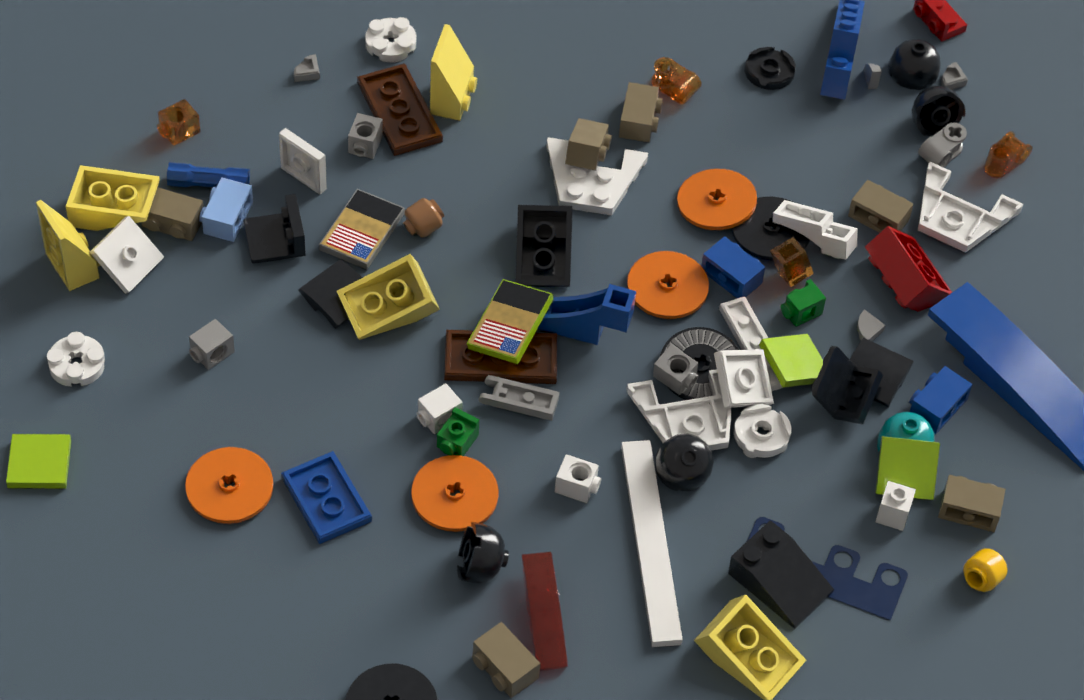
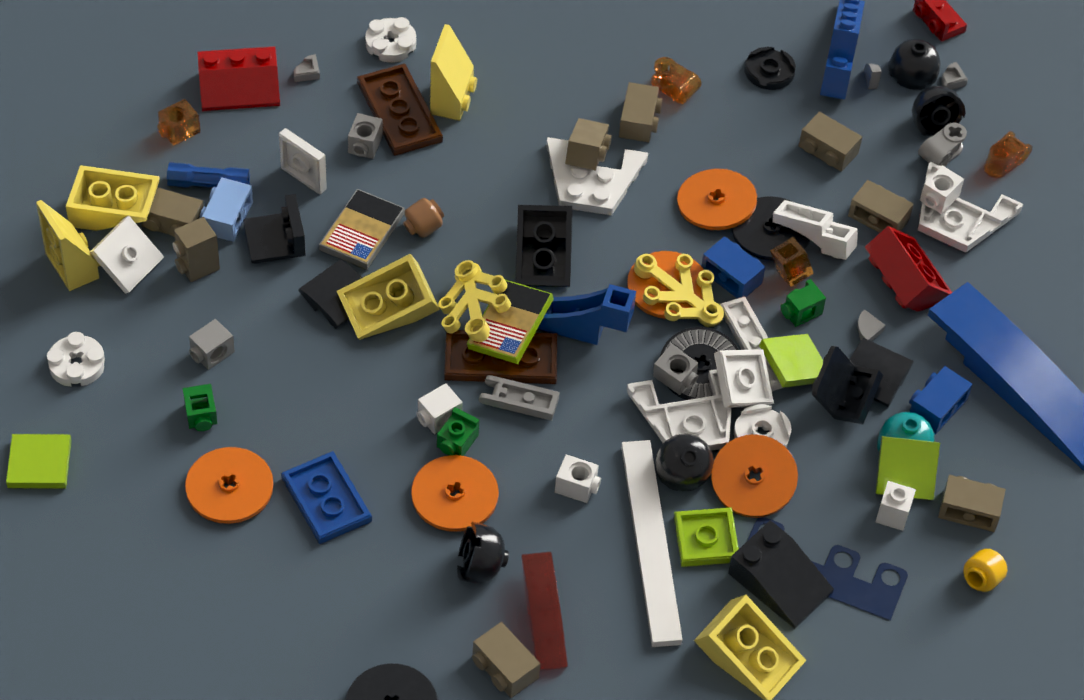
none -> dark tan brick [173,217,220,282]
none -> green brick [182,384,217,431]
none -> red slope [197,46,280,111]
none -> light yellow plant [438,260,511,342]
none -> light yellow plant [634,254,724,327]
none -> lime tile [674,507,739,567]
none -> orange piece [711,434,798,518]
none -> dark tan brick [799,111,863,172]
none -> white brick [920,165,964,214]

